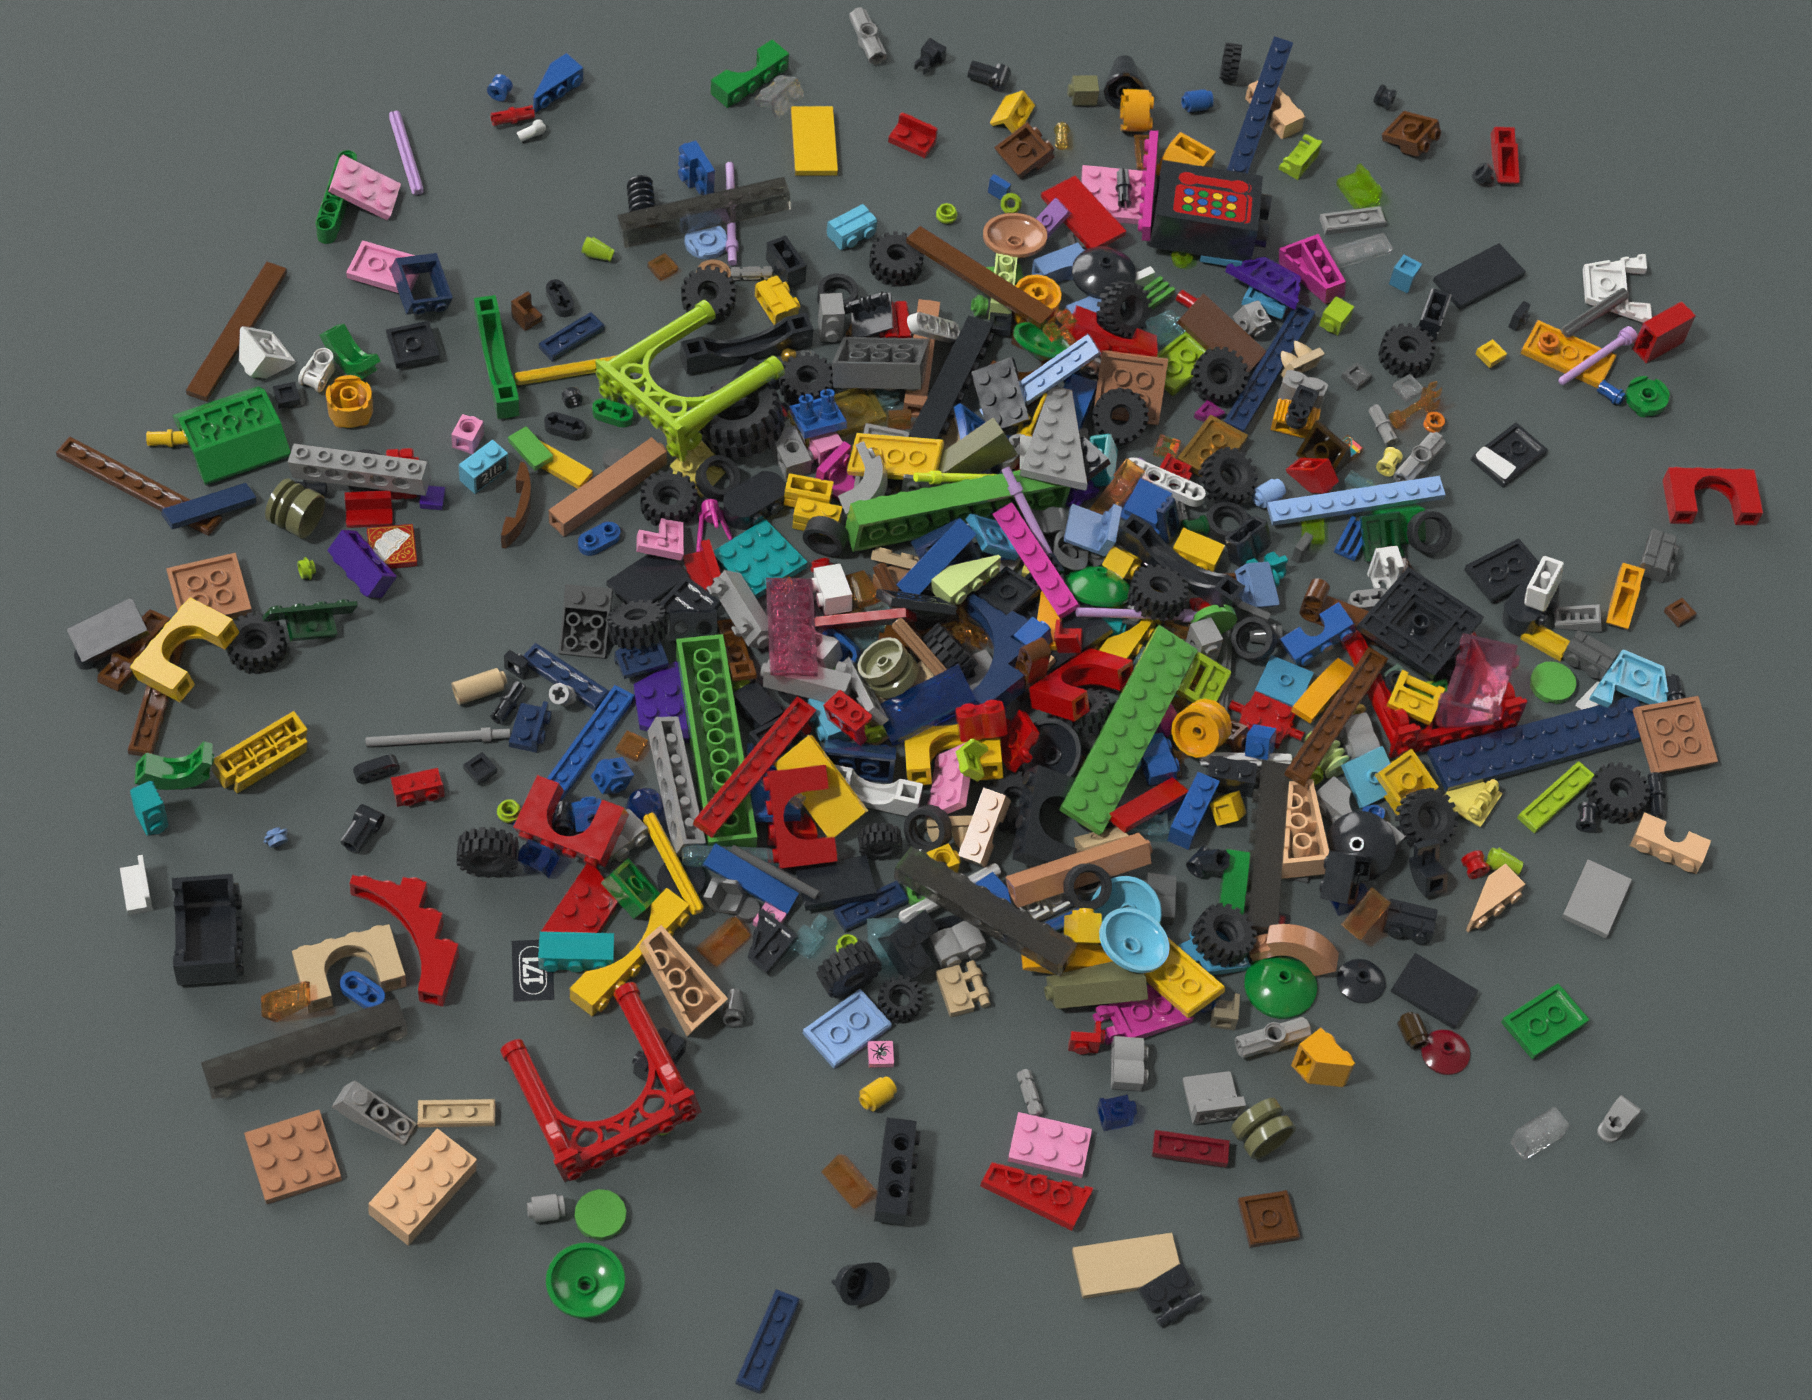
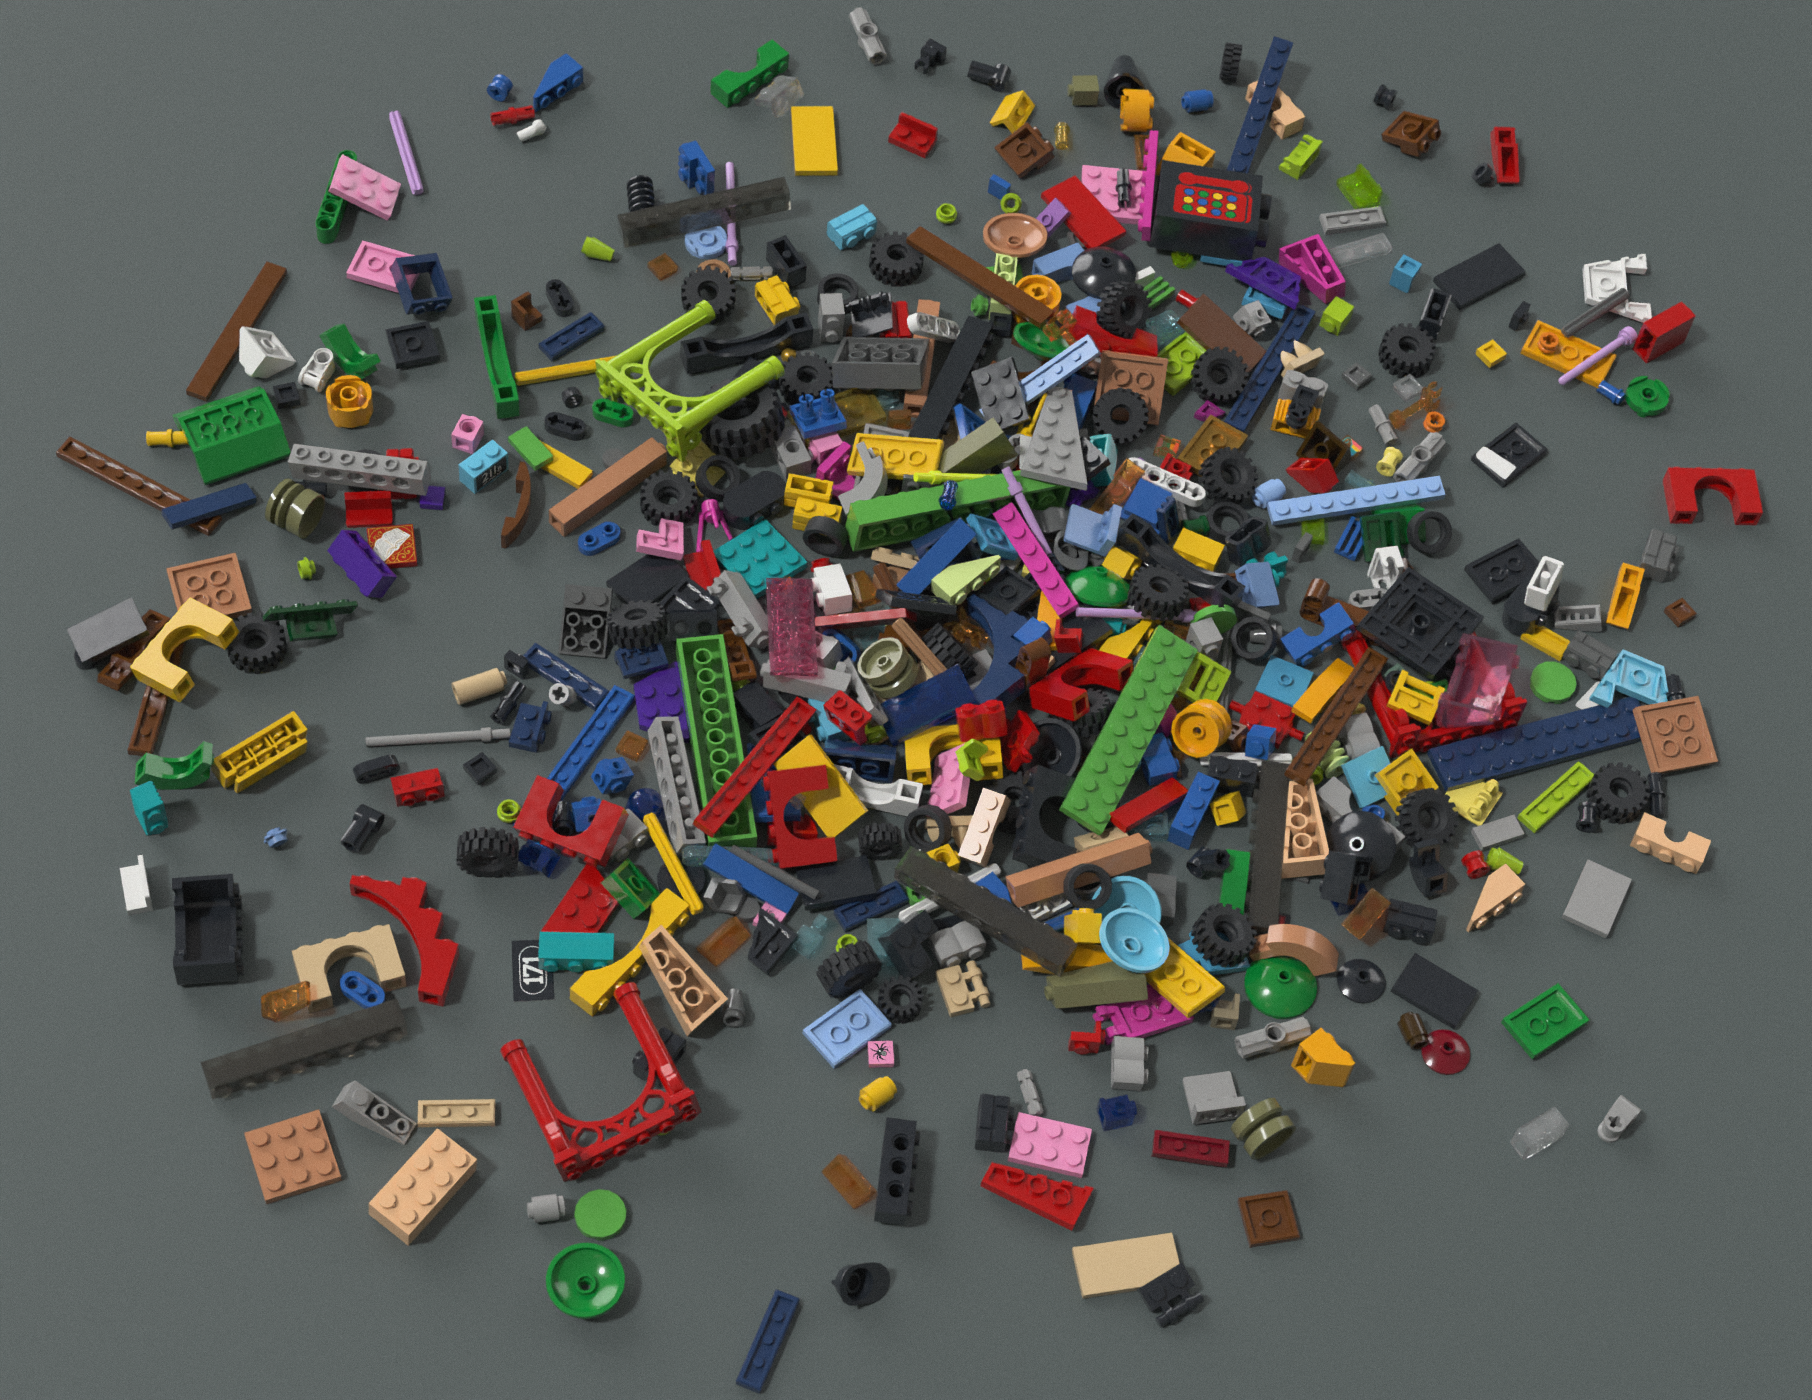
none -> pin [938,480,959,510]
none -> black brick [974,1093,1014,1153]
none -> light grey tile [1471,815,1525,851]

